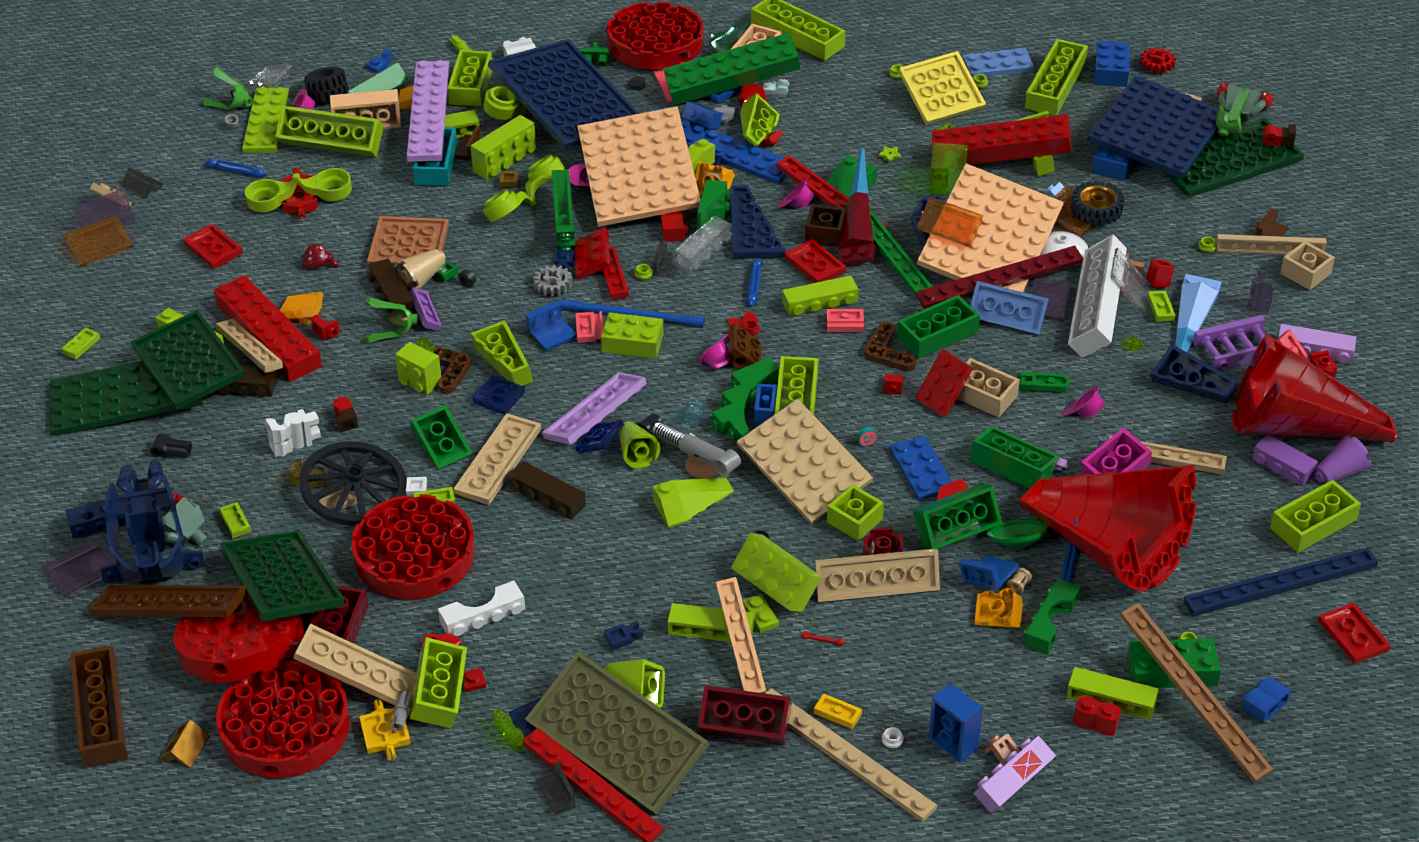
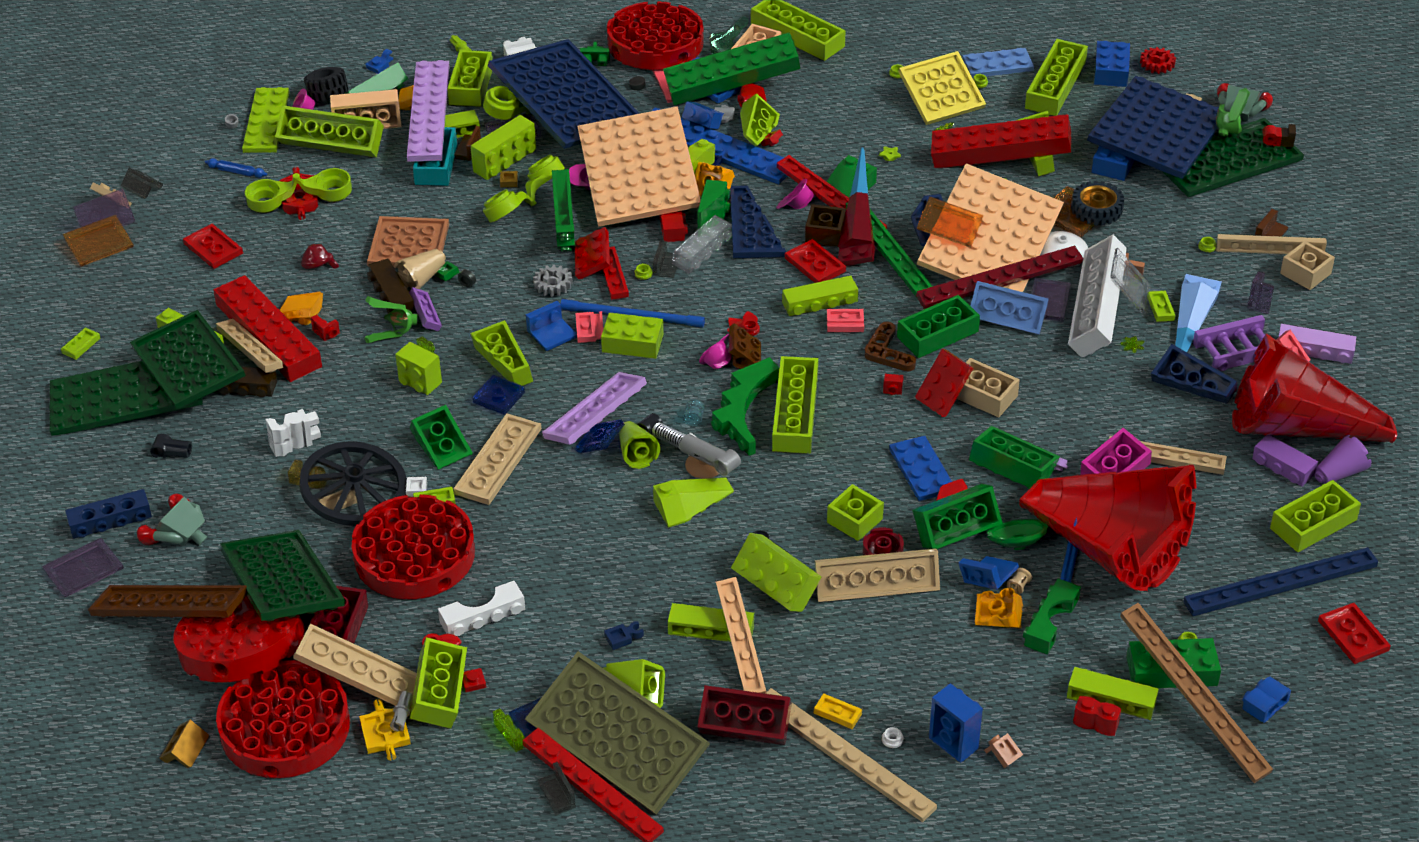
reddish brown brick [70,645,128,767] -> none
dark blue piece [100,461,206,584] -> none
bright green piece [203,66,253,110] -> none
lime plate [218,502,251,539] -> none
clear plate [249,64,294,88] -> none
dark brown leg [333,397,359,433] -> none
reddish brown beam [422,345,471,394] -> none
dark brown brick [508,461,586,519] -> none
dark blue plate [554,250,575,272] -> none
tan plate [737,399,873,525] -> none
lime plate [743,594,779,633] -> none
blue wheel [745,258,764,307] -> none
light aqua hinge [753,79,789,95] -> none
blue brick [754,384,777,427] -> none
red hinge [802,631,844,646] -> none
tile [857,427,877,446] -> none
clear neon green slope [929,143,968,196] -> none
lavender brick [973,736,1056,813] -> none
green plate [1017,372,1070,392] -> none
light blue plate [1044,182,1064,198] -> none
dark pink piece [1062,385,1105,418] -> none
red brick [1146,259,1175,289] -> none
red brick [1309,350,1338,377] -> none

